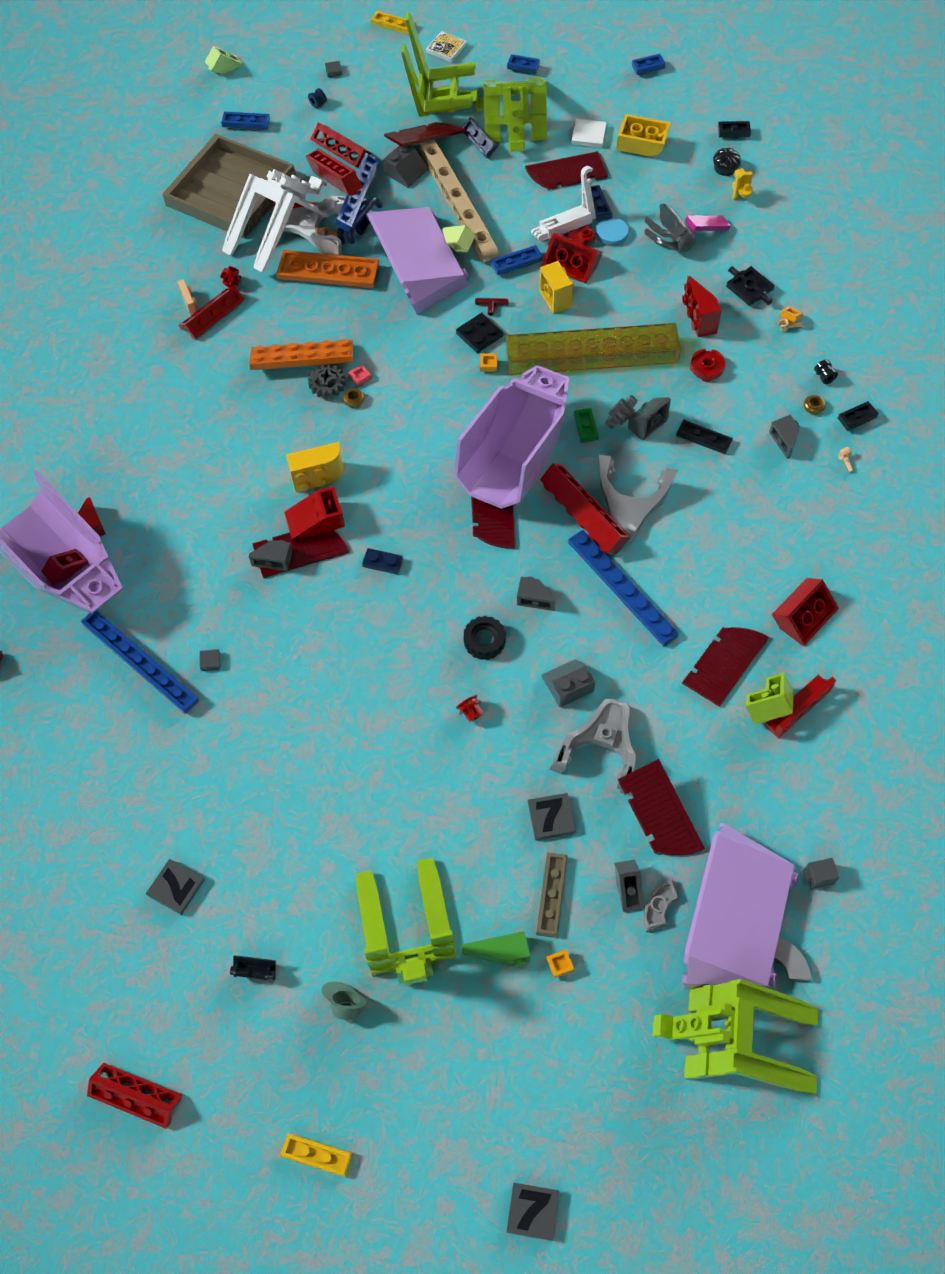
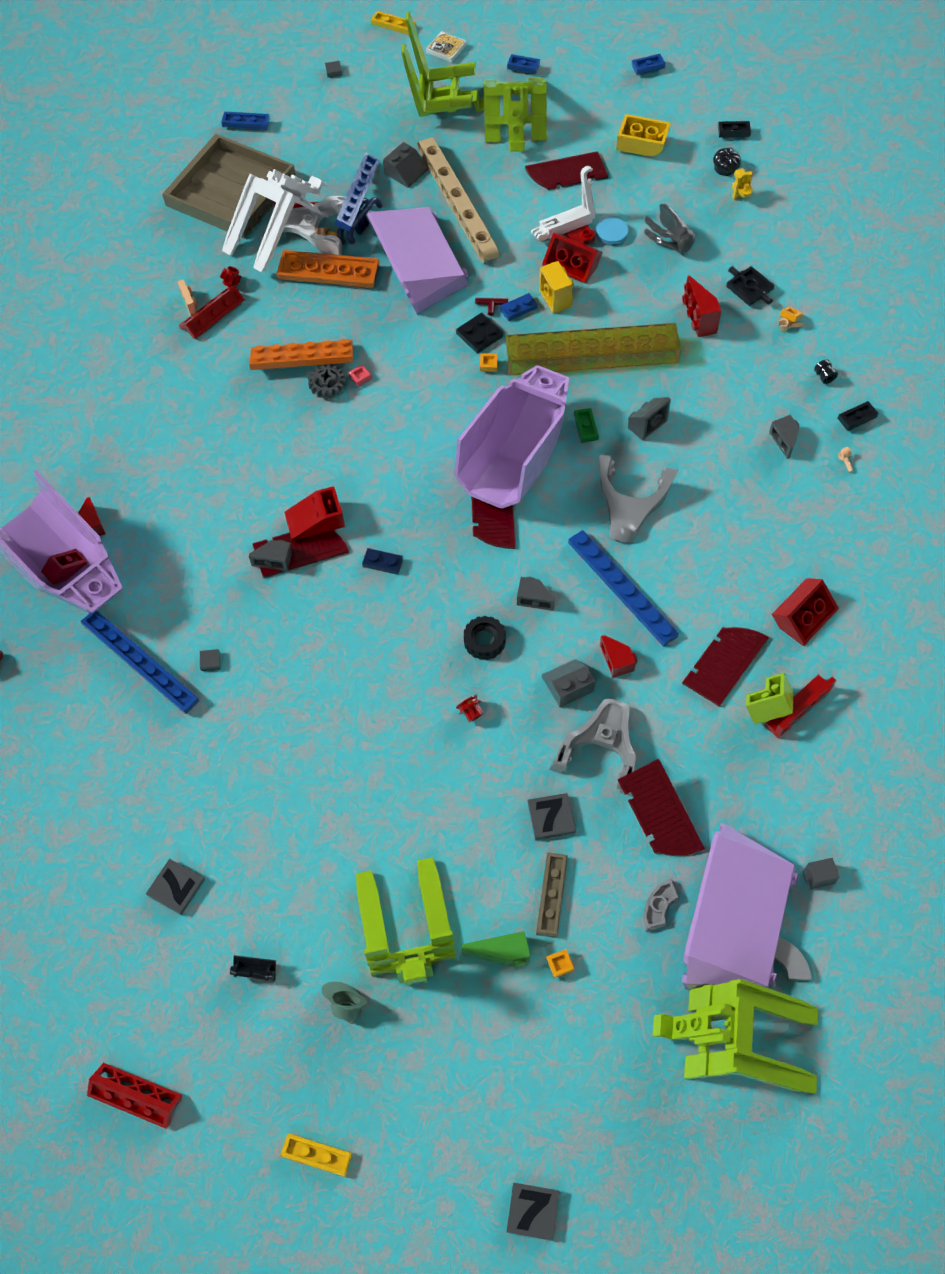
yellowish green slope [205,46,243,74] -> none
yellow brick [286,442,344,492] -> none
red brick [305,148,363,196] -> none
dark blue wheel [308,88,327,108] -> none
red fence [310,122,372,168] -> none
pearl gold piece [343,388,364,408] -> none
dark red piece [384,122,466,147] -> none
yellowish green slope [442,225,475,253] -> none
dark blue tile [463,117,498,159] -> none
blue plate [491,245,543,276] -> none
red brick [540,463,630,554] -> none
white tile [571,119,606,148] -> none
dark blue tile [591,185,612,221] -> none
dark grey gear [605,395,638,429] -> none
dark grey slope [614,860,644,912] -> none
black tile [676,419,733,455] -> none
dark pink tile [685,215,731,231] -> none
red plate [690,349,725,382] -> none
pearl gold piece [803,395,826,414] -> none
none -> blue plate [500,293,537,321]
none -> red slope [600,635,637,678]

